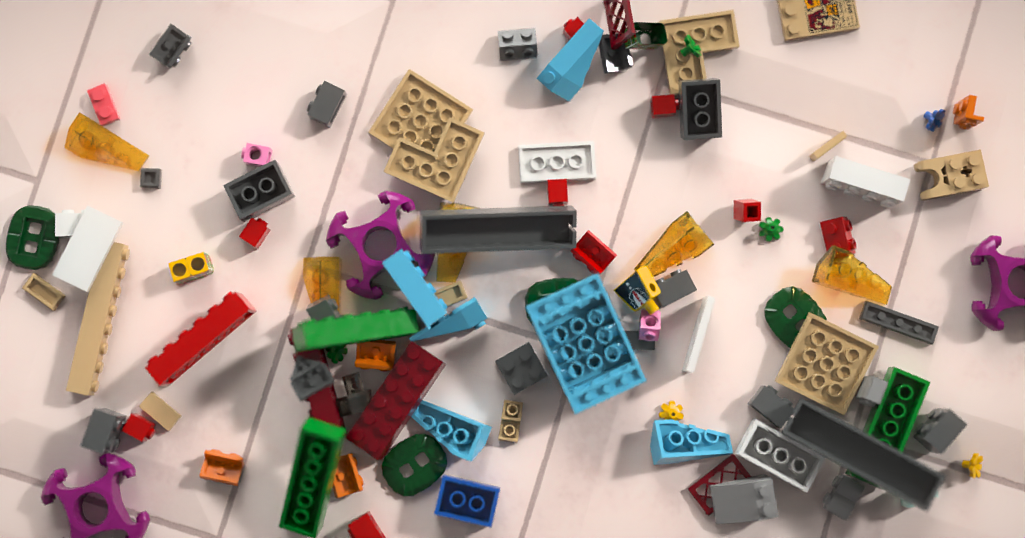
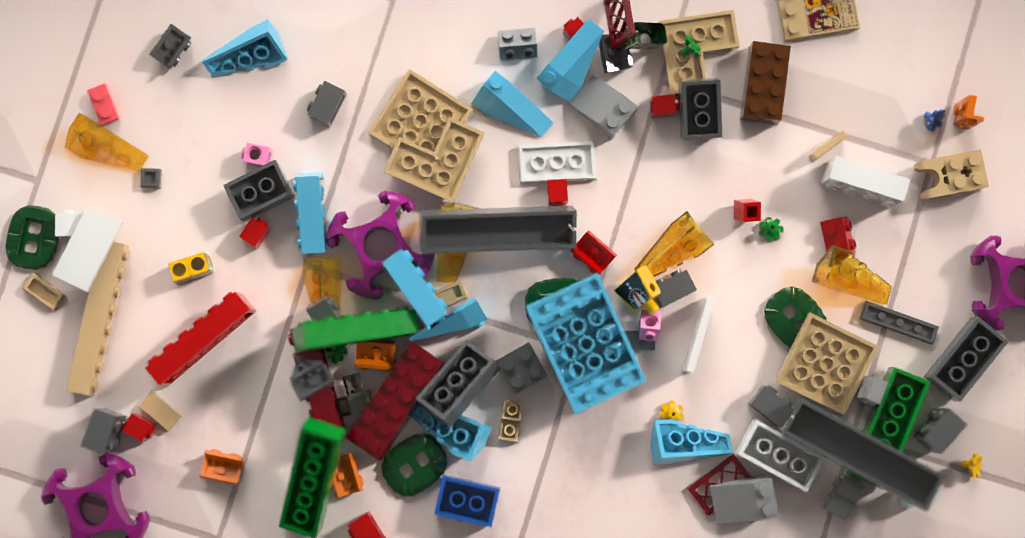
none -> medium azure wedge [202,19,288,76]
none -> medium azure wedge [293,172,327,254]
none -> dark grey brick [415,340,500,429]
none -> medium azure wedge [471,71,554,137]
none -> light grey slope [568,75,638,139]
none -> reddish brown brick [740,41,791,125]
none -> dark grey brick [924,317,1009,402]

